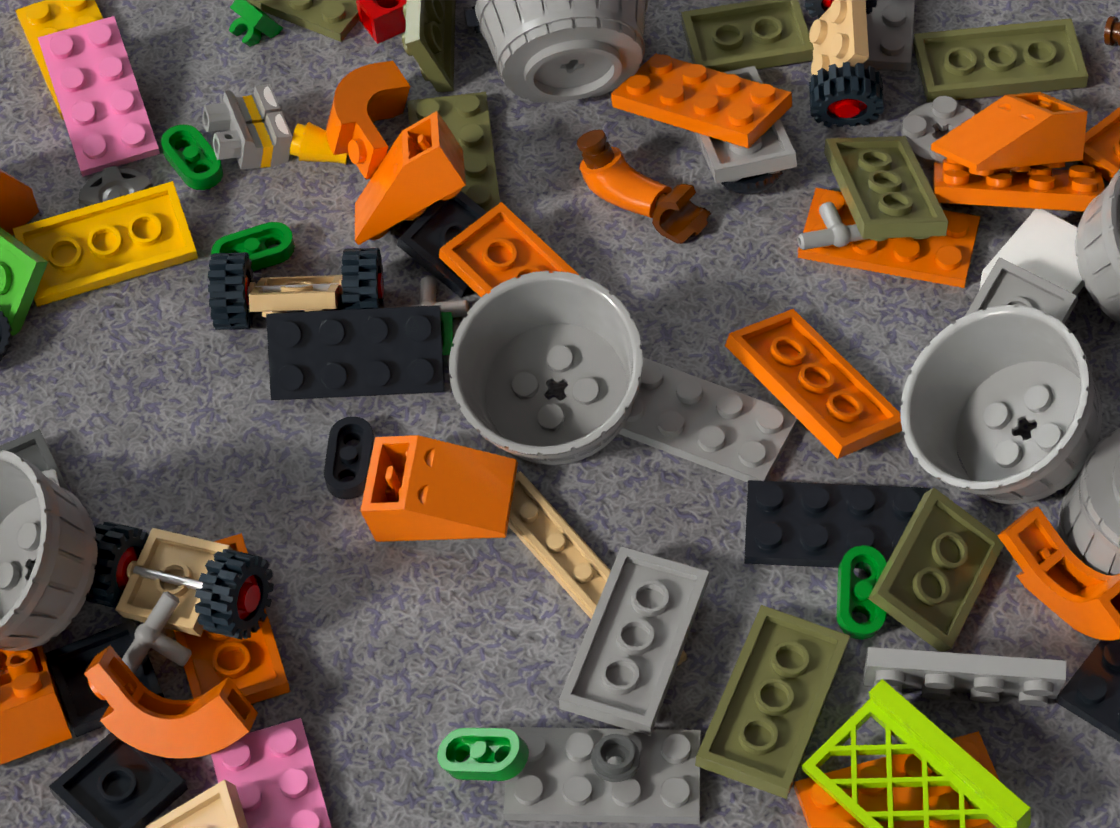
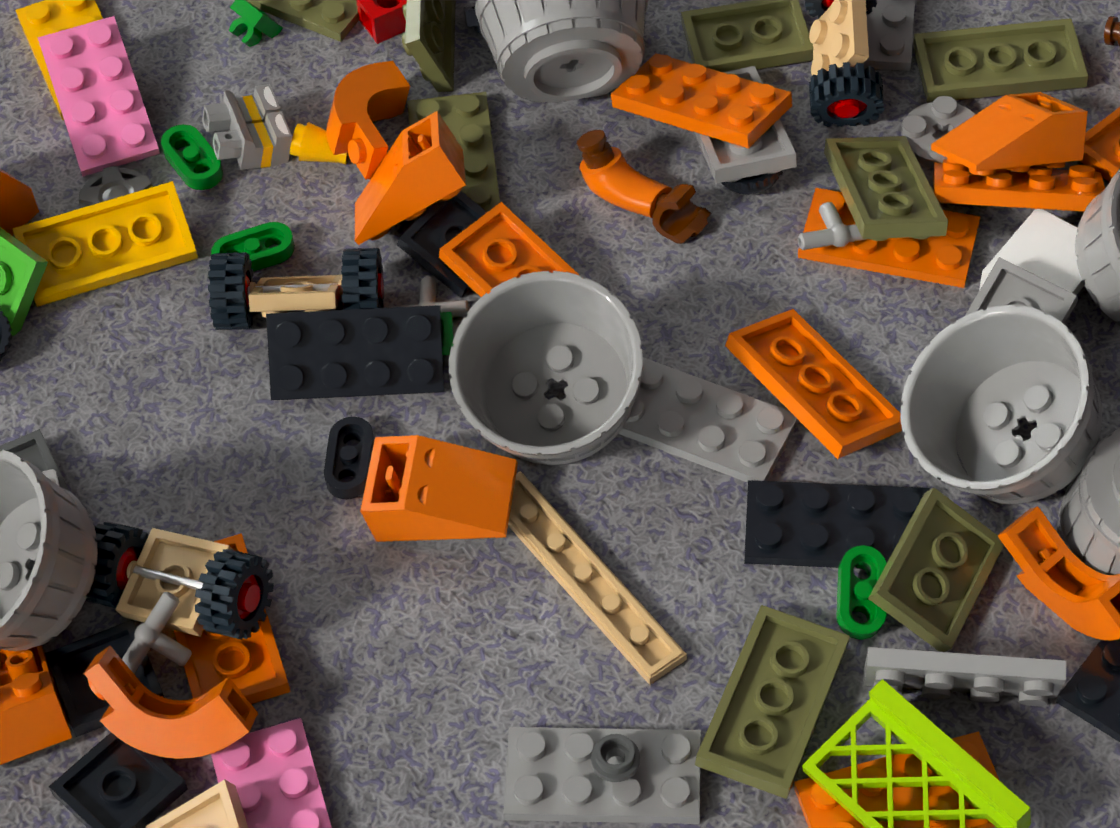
green plate [437,728,529,781] -> none
light grey plate [559,546,709,736] -> none

